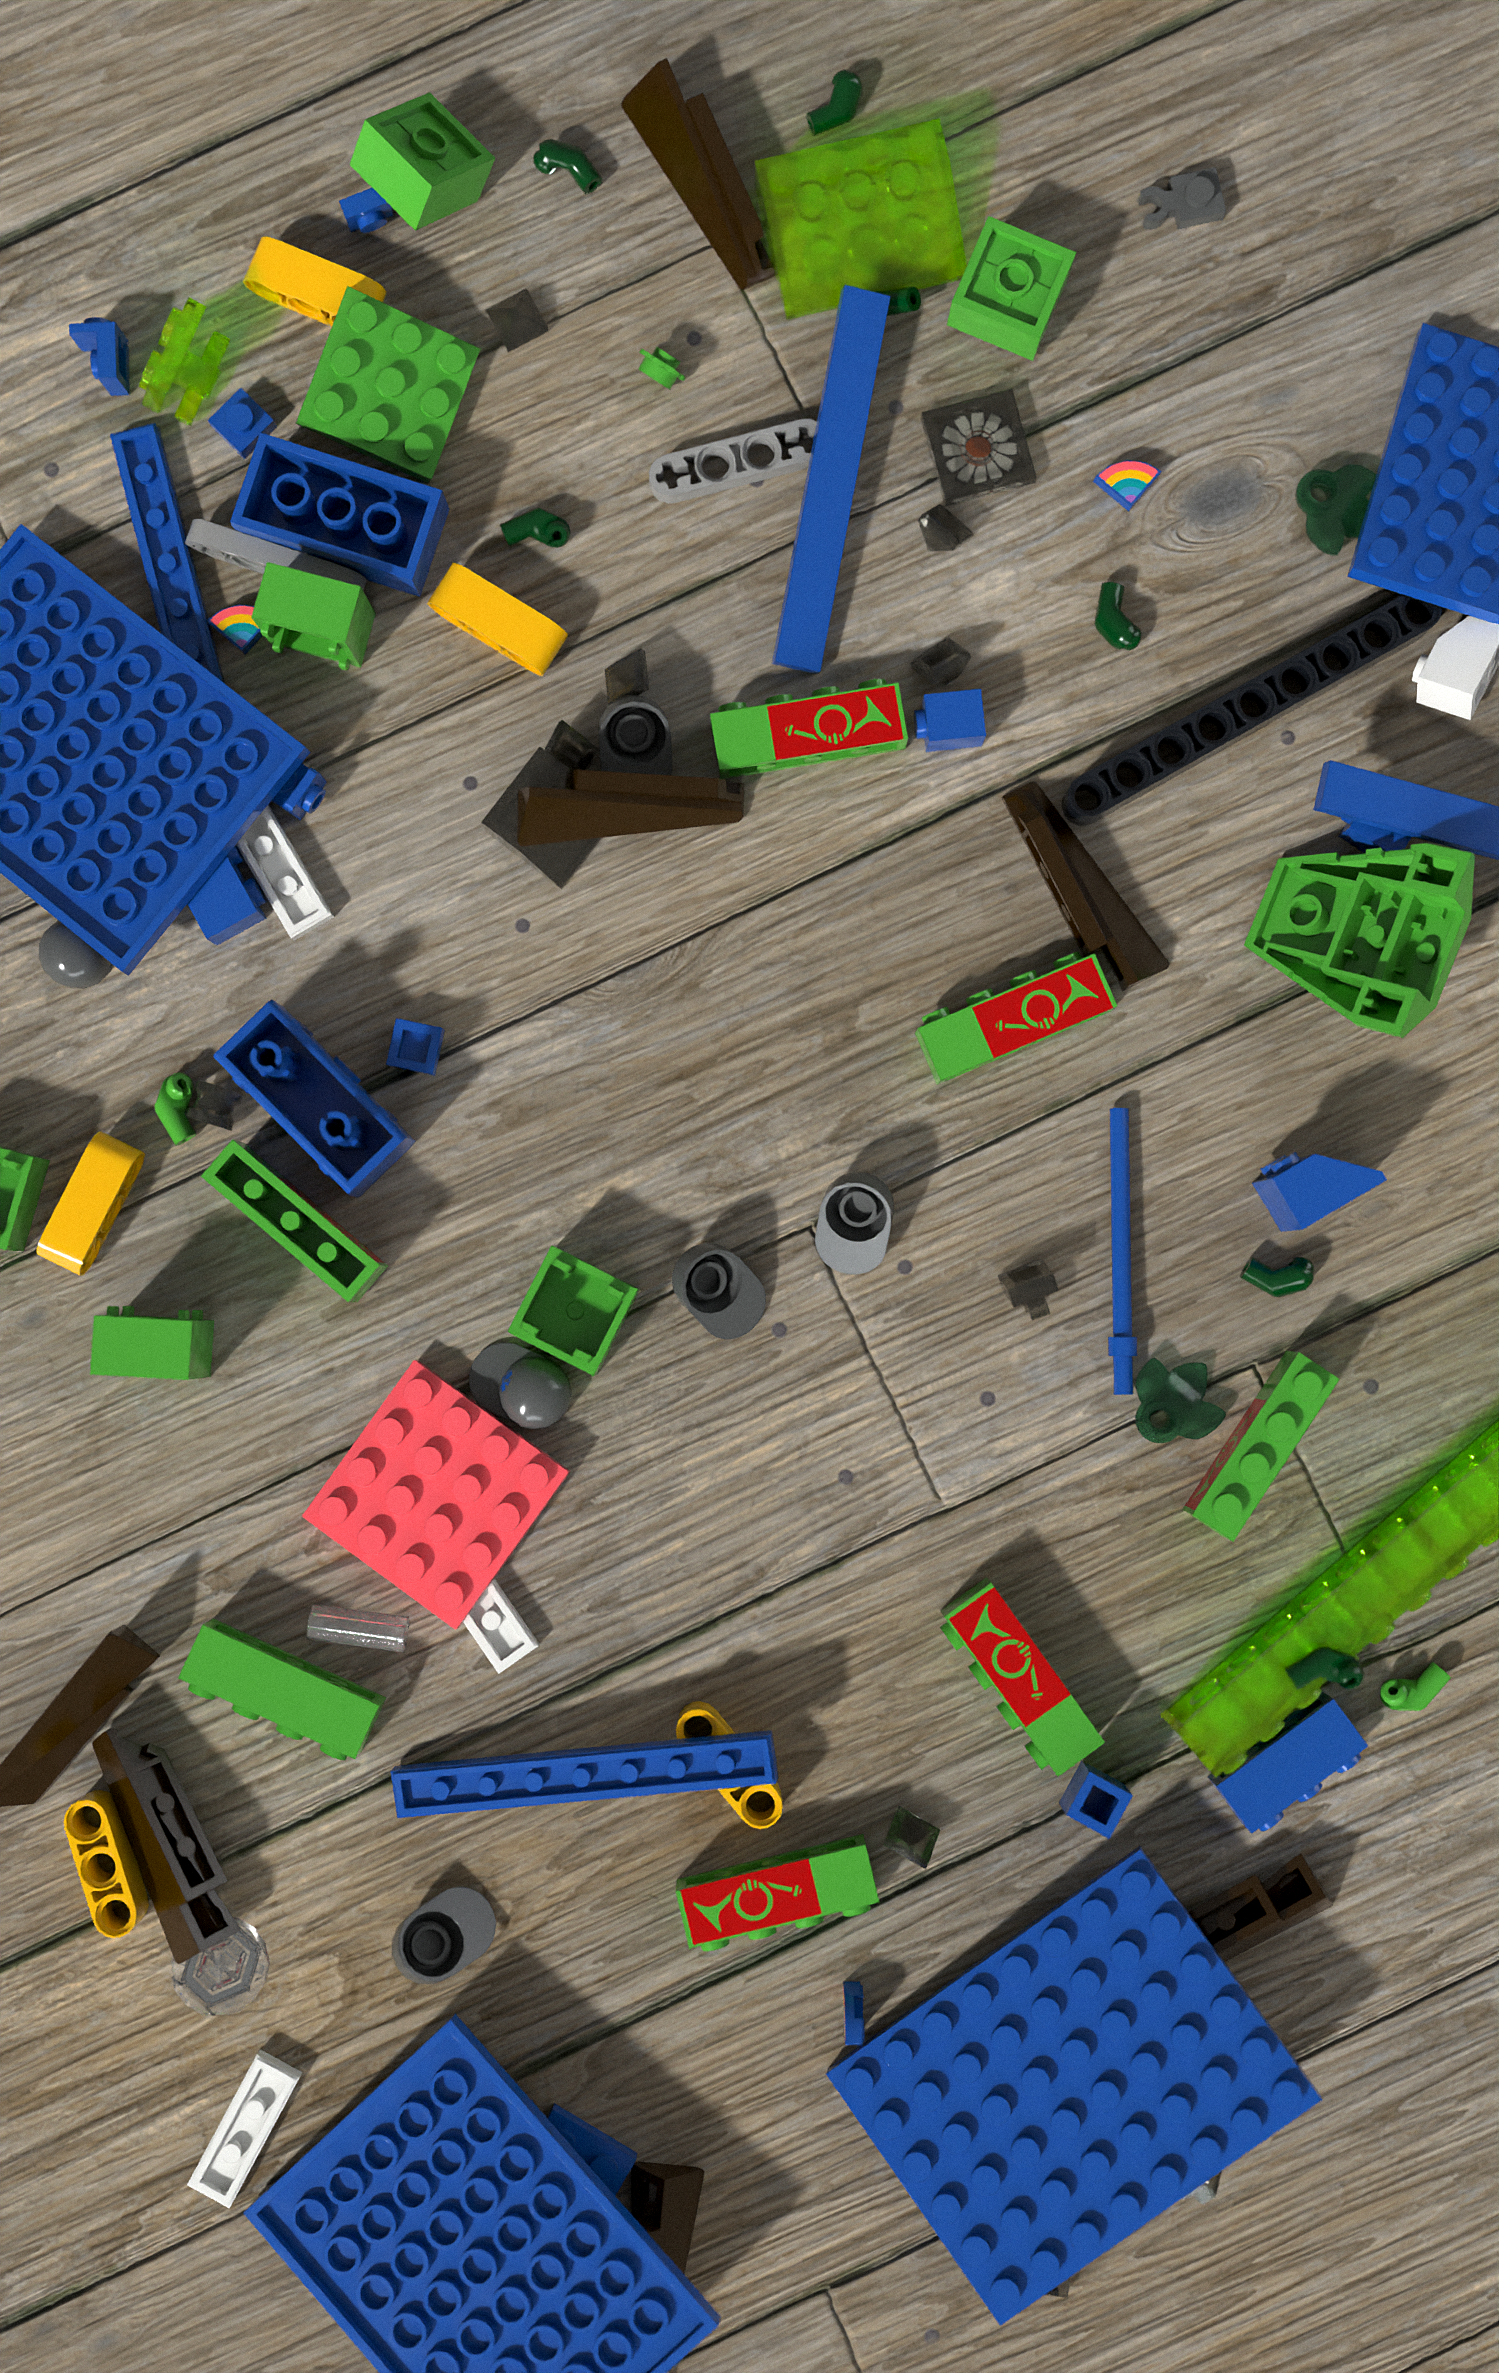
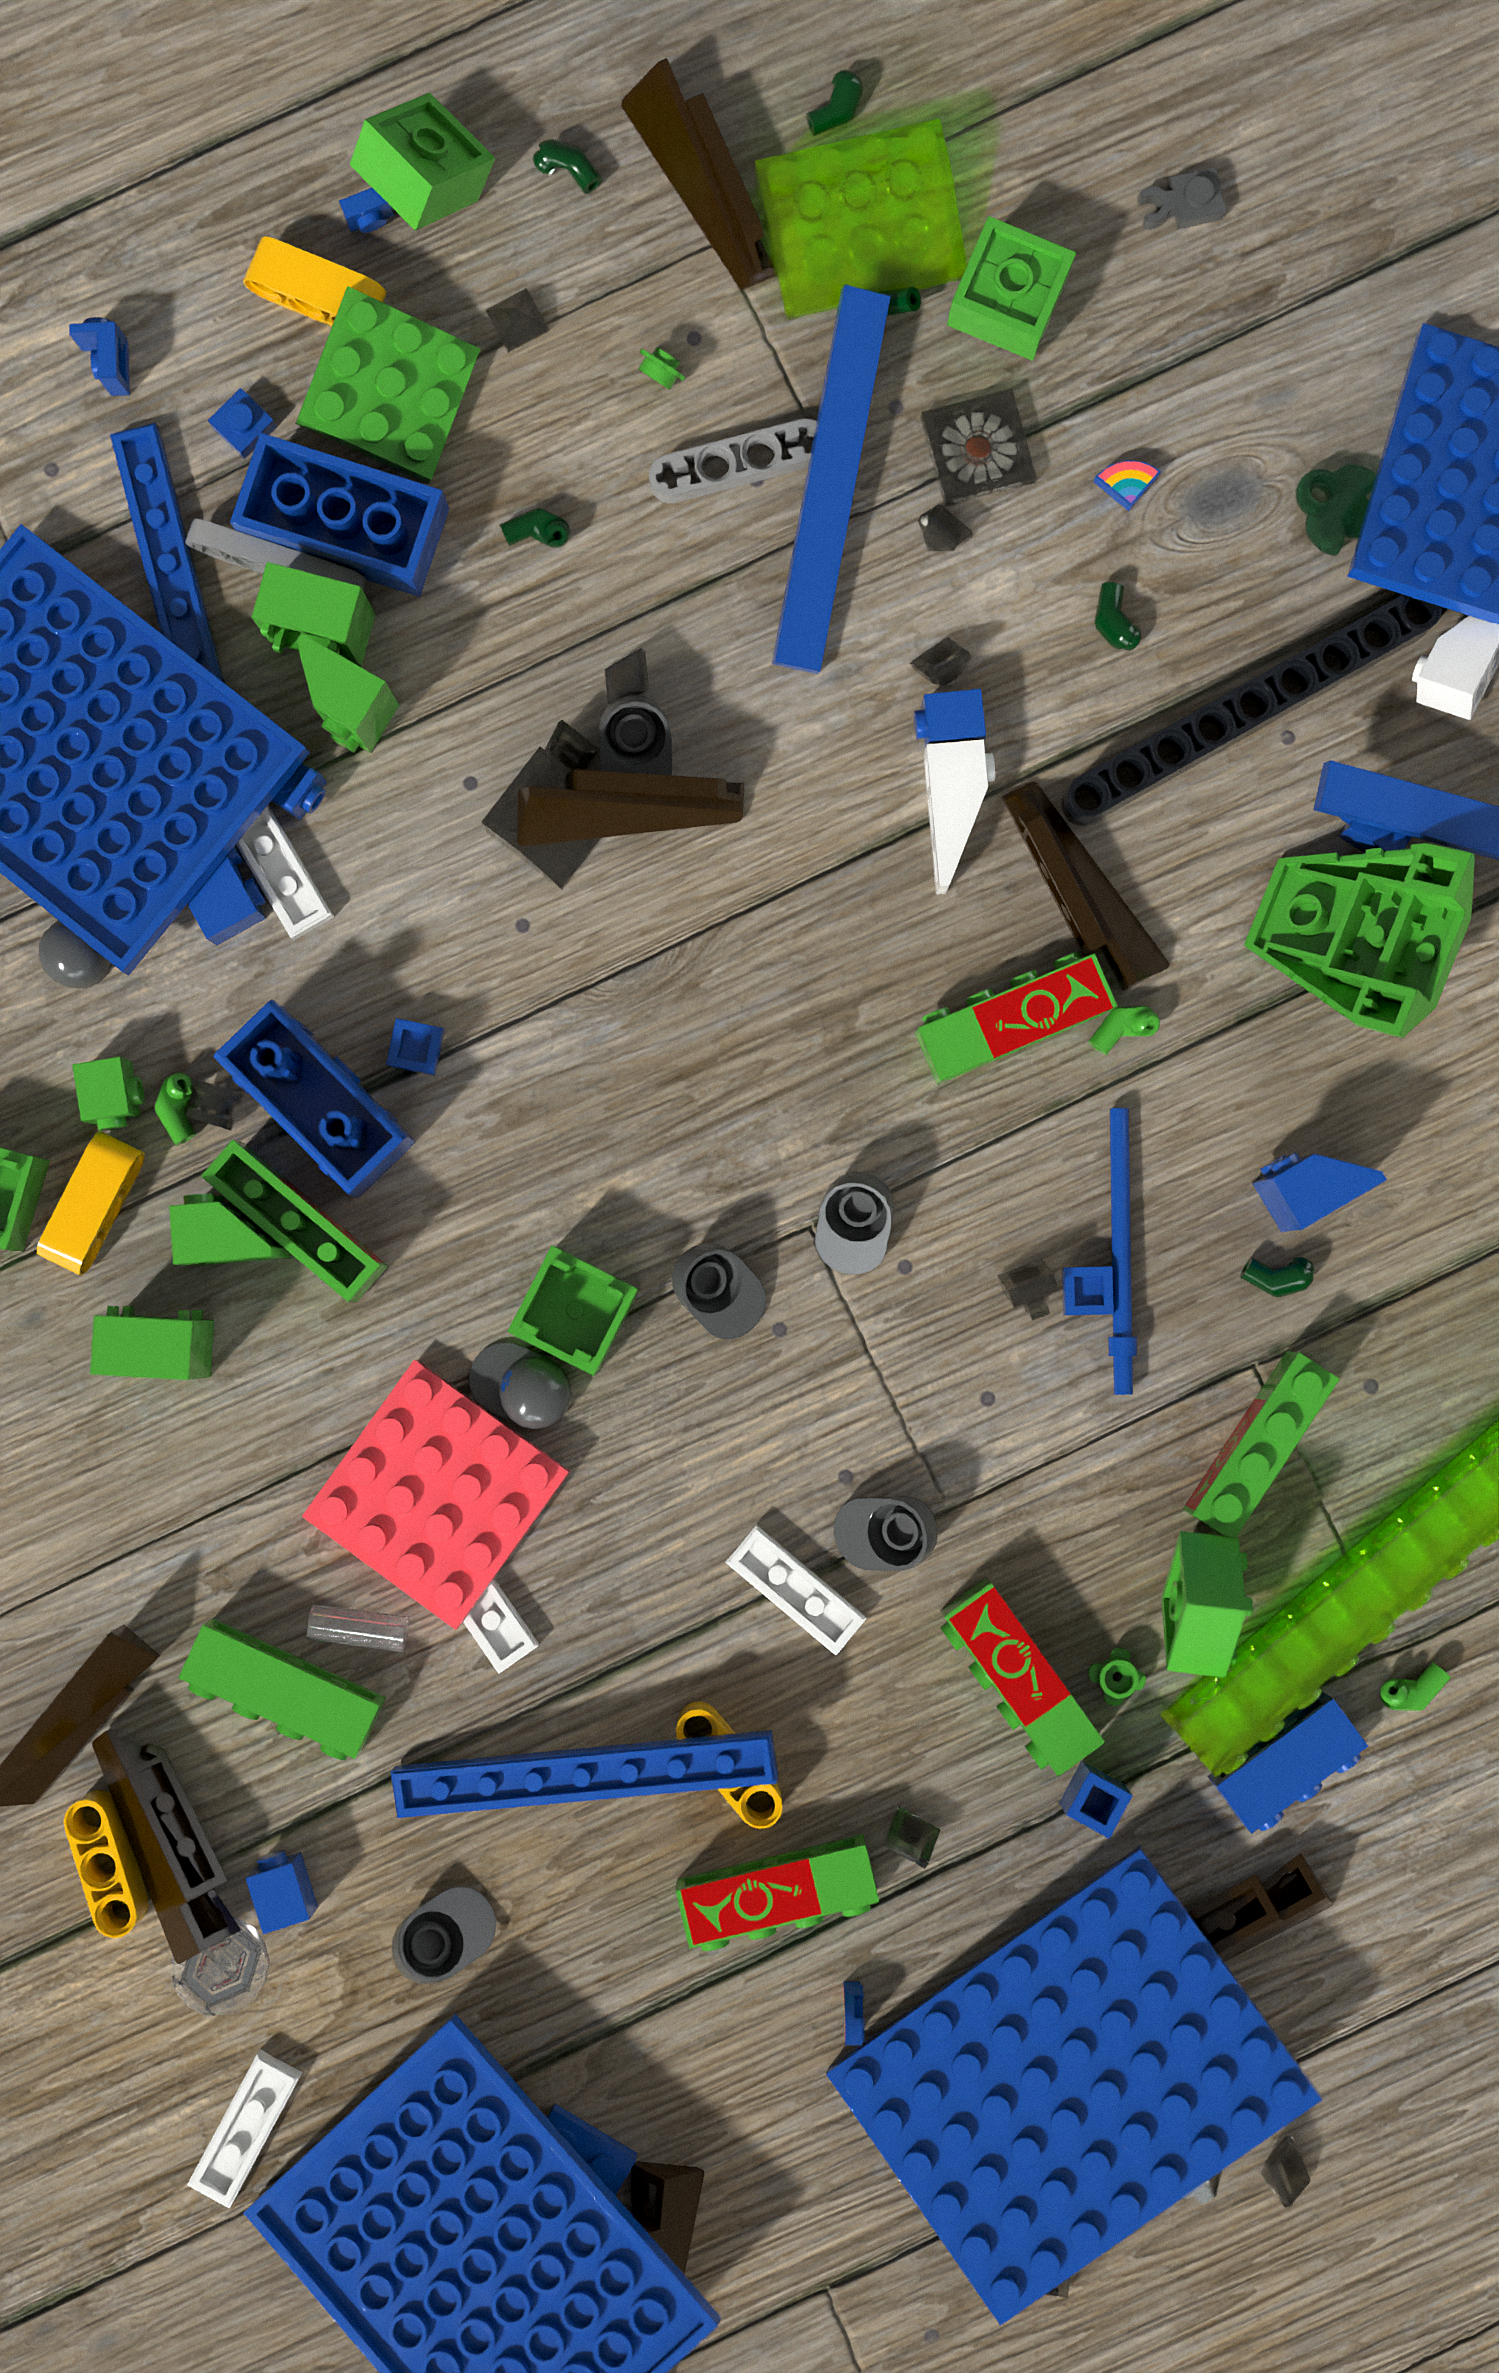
clear neon green plate [138,297,230,426] -> none
tile [207,605,263,655] -> none
yellow beam [427,563,568,676] -> none
brick [710,679,908,779] -> none
clear green plate [1135,1358,1226,1443] -> none
dark green arm [1284,1646,1364,1690] -> none
none -> bright green brick [72,1056,145,1131]
none -> bright green slope [169,1194,290,1266]
none -> blue brick [245,1850,318,1935]
none -> bright green slope [296,633,399,753]
none -> white tile [725,1524,867,1655]
none -> dark grey cap [834,1495,938,1571]
none -> white slope [923,739,995,894]
none -> blue plate [1062,1266,1114,1315]
none -> bright green arm [1088,1006,1160,1055]
none -> bright green plate [1088,1647,1146,1706]
none -> bright green container [1161,1531,1253,1678]
none -> clear smoke slope [1261,2136,1311,2207]

